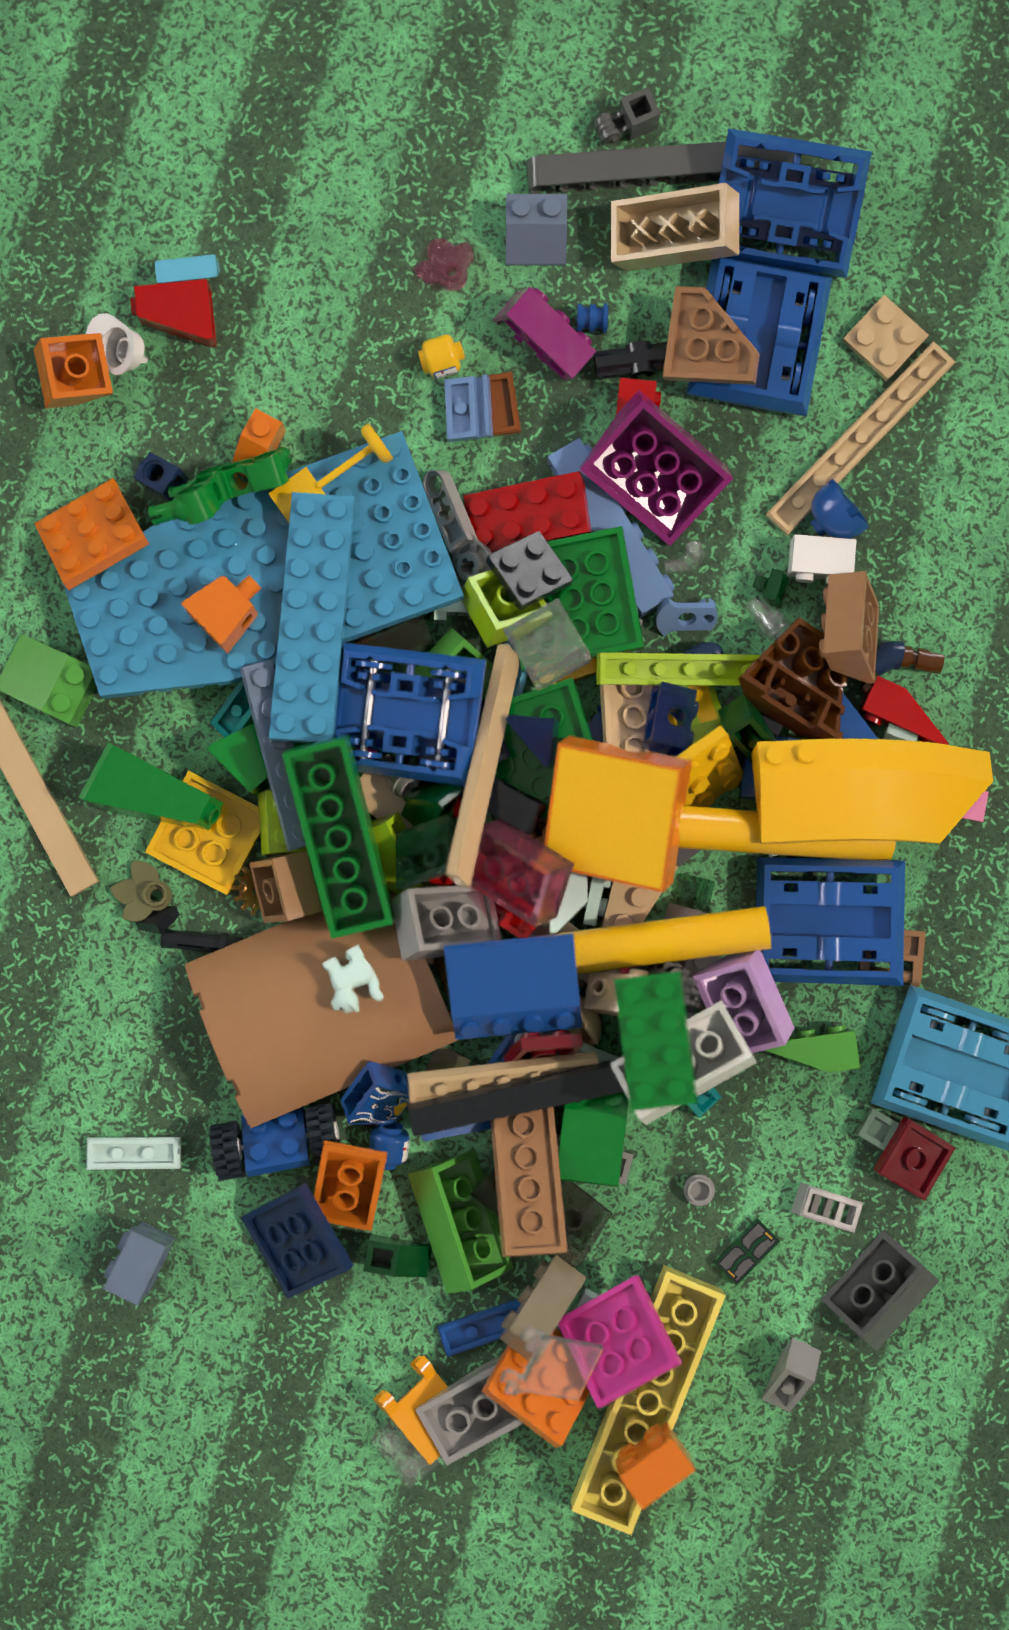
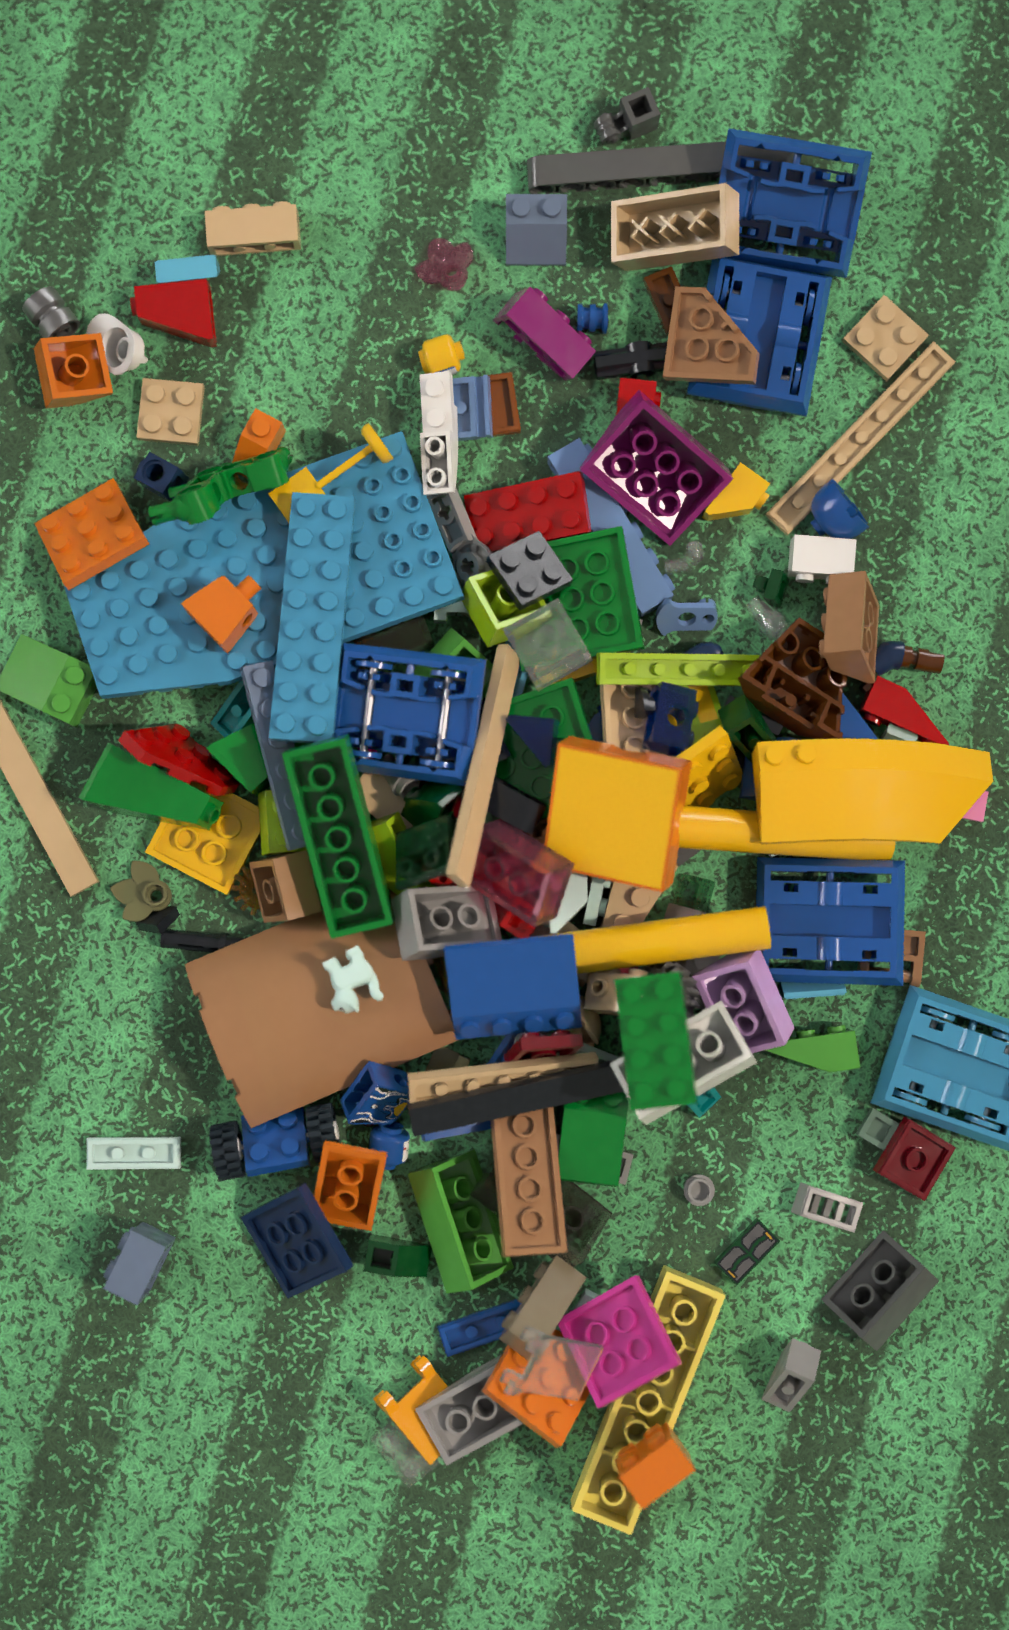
none -> flat silver wheel [22,286,80,338]
none -> red plate [118,724,239,796]
none -> tan plate [136,378,205,446]
none -> tan brick [205,201,301,256]
none -> white slope [420,371,458,496]
none -> black tile [635,687,656,719]
none -> reddish brown plate [643,266,681,336]
none -> yellow slope [702,462,770,521]
none -> medium azure slope [779,982,846,999]

